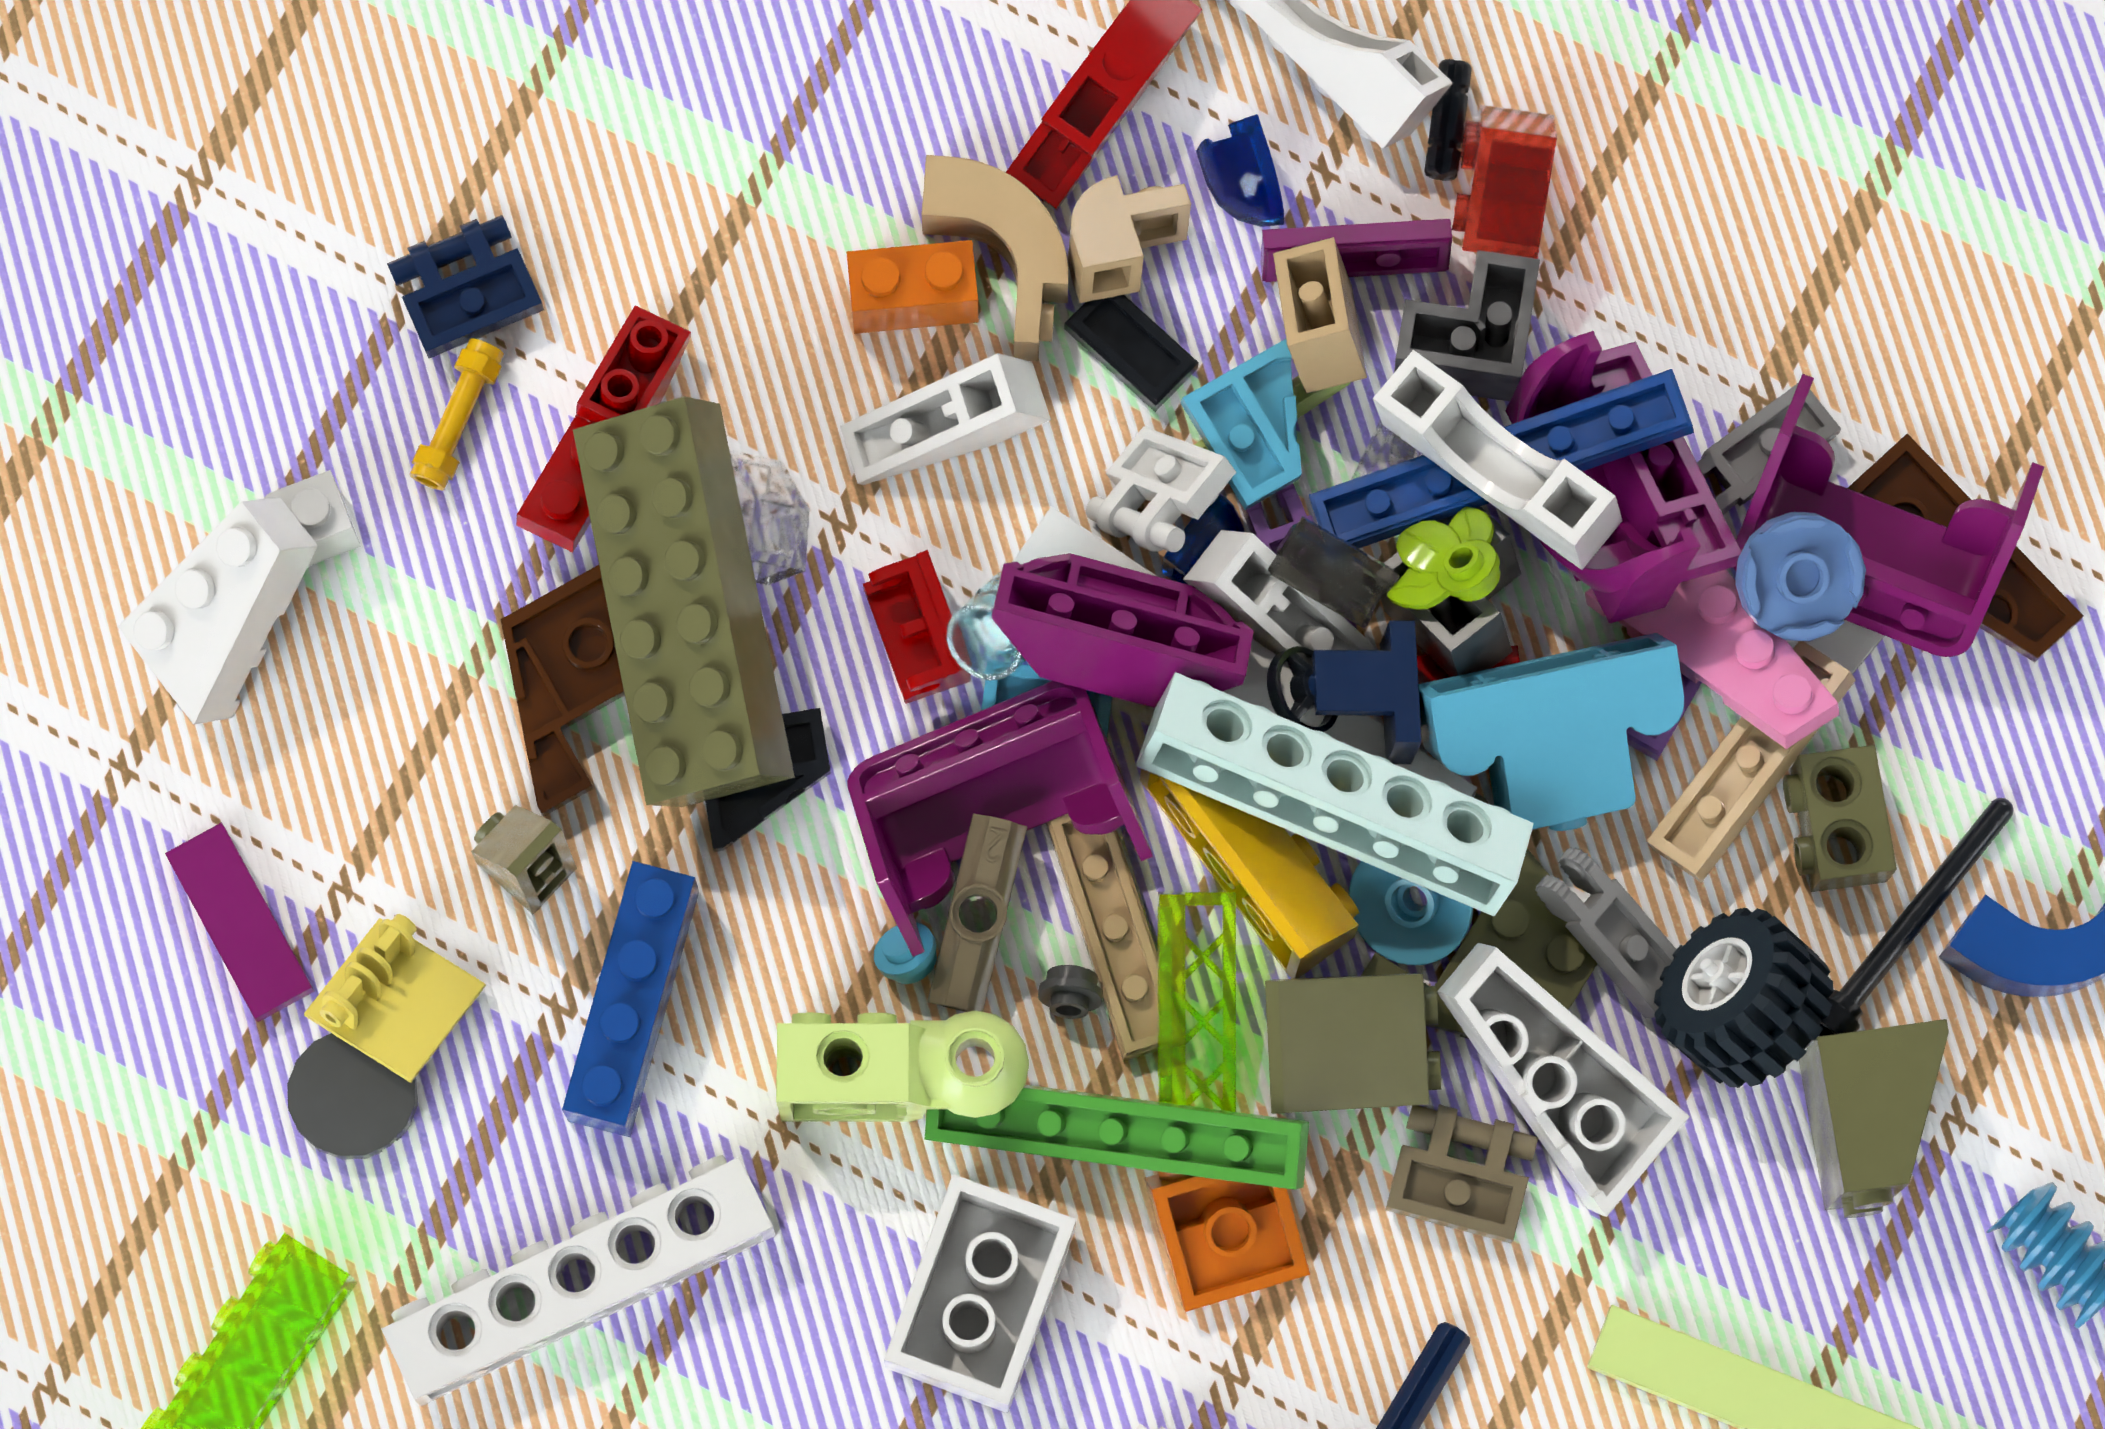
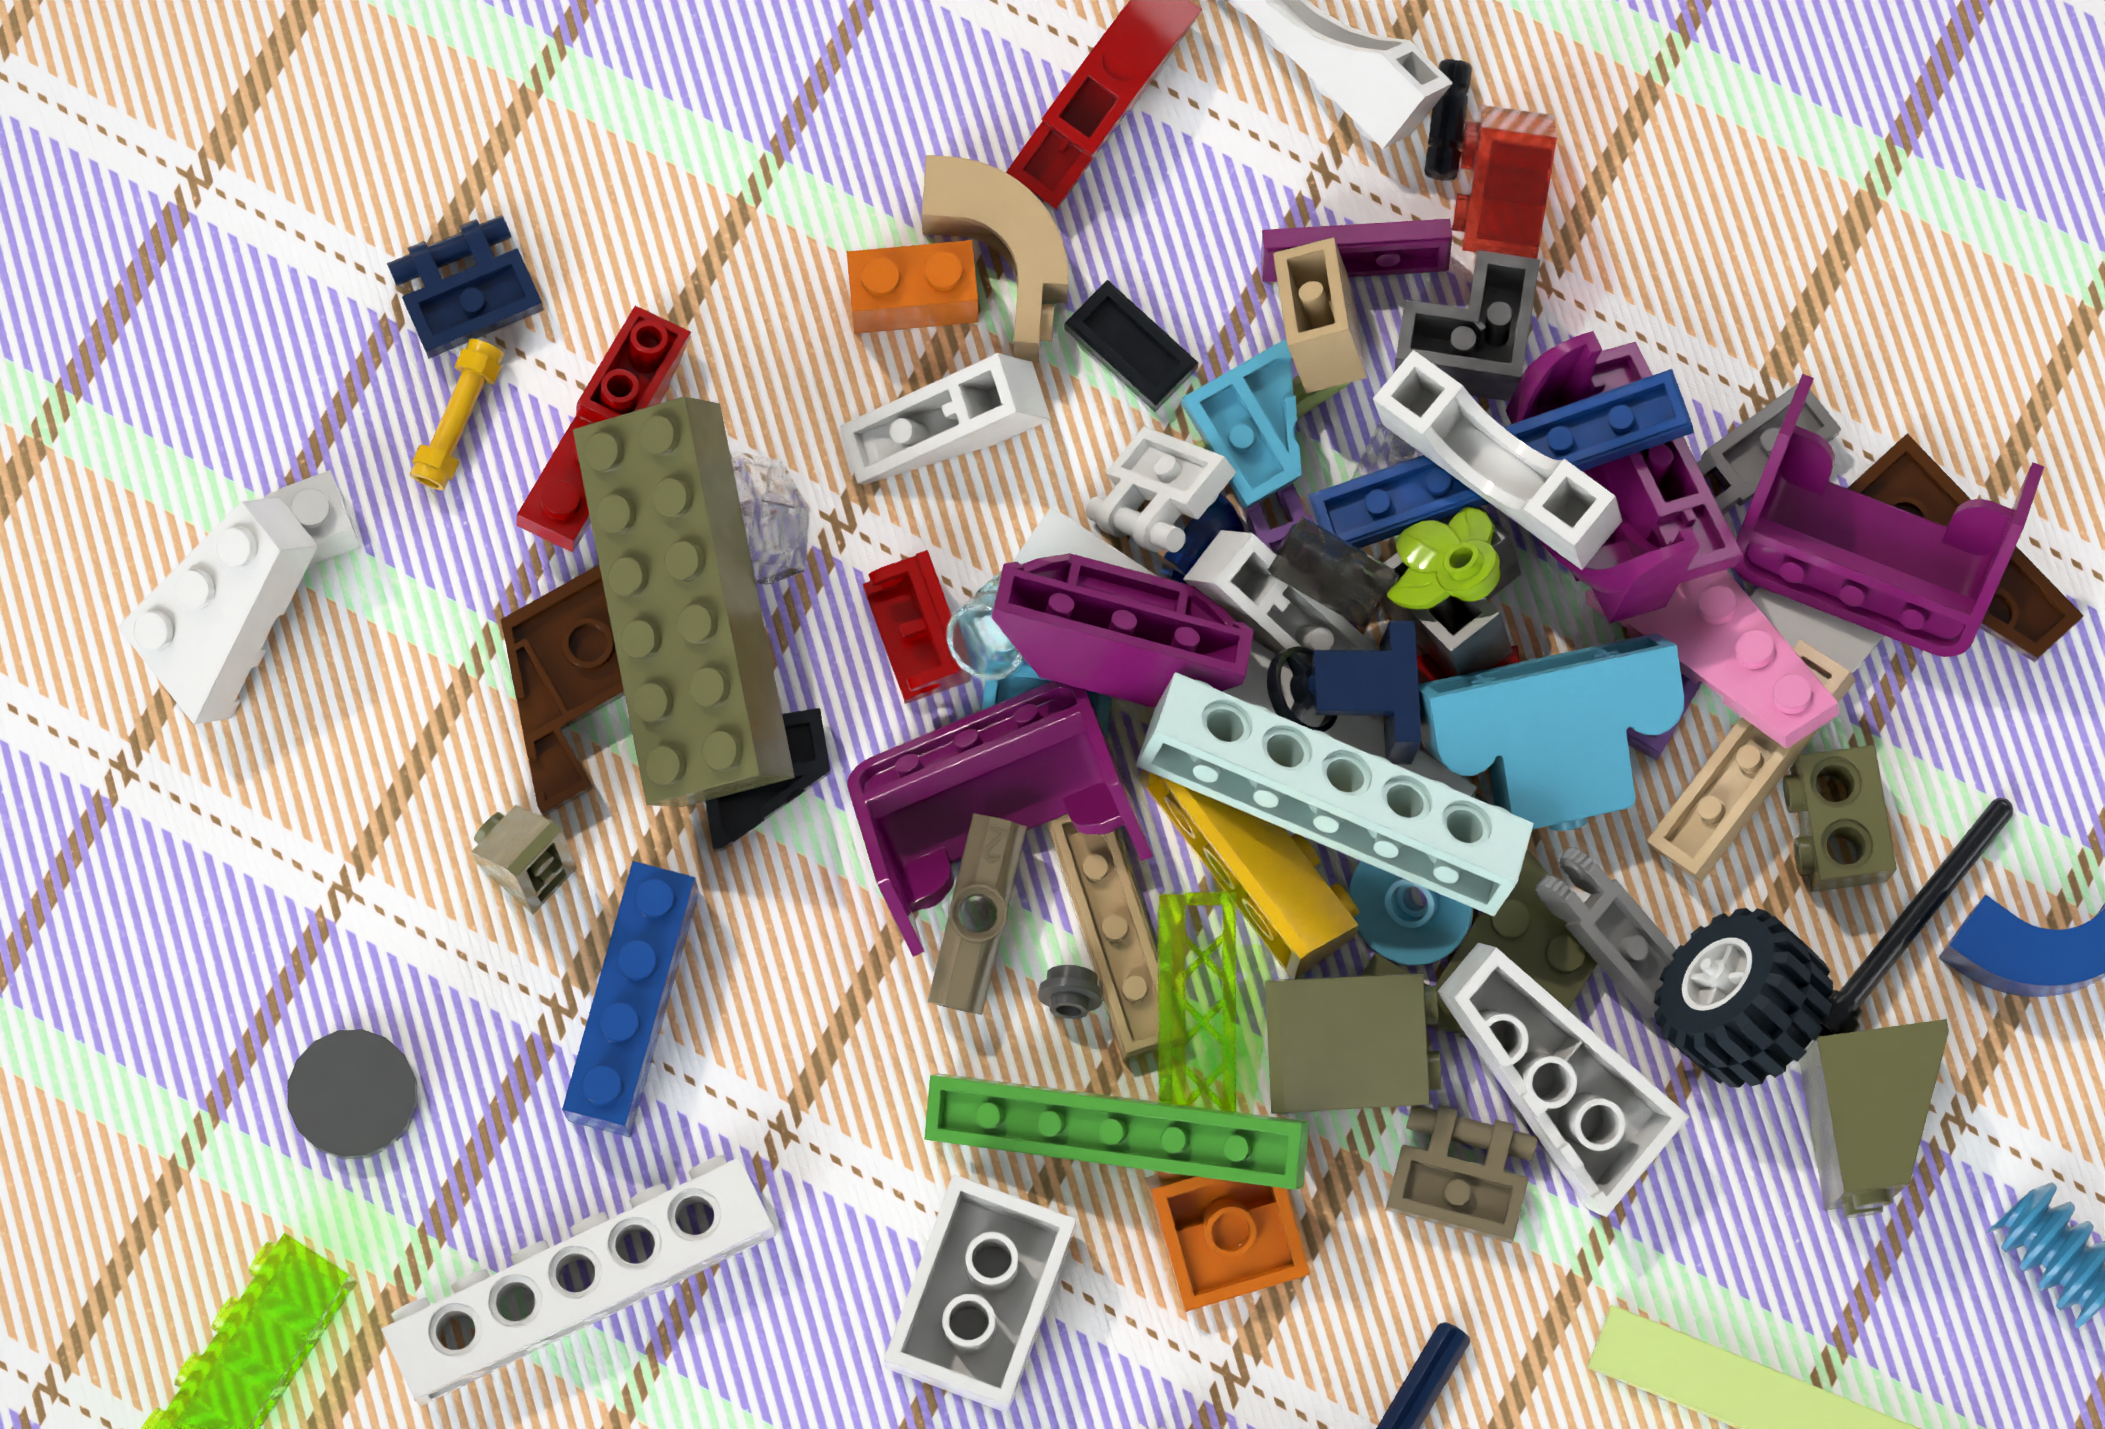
magenta tile [165,822,314,1022] -> none
light yellow hinge [304,914,486,1083] -> none
yellowish green brick [776,1010,1029,1122] -> none
medium azure plate [874,922,937,984] -> none
tan brick [1068,175,1191,303] -> none
clear blue brick [1196,114,1284,227] -> none
medium blue tile [1735,512,1866,641] -> none

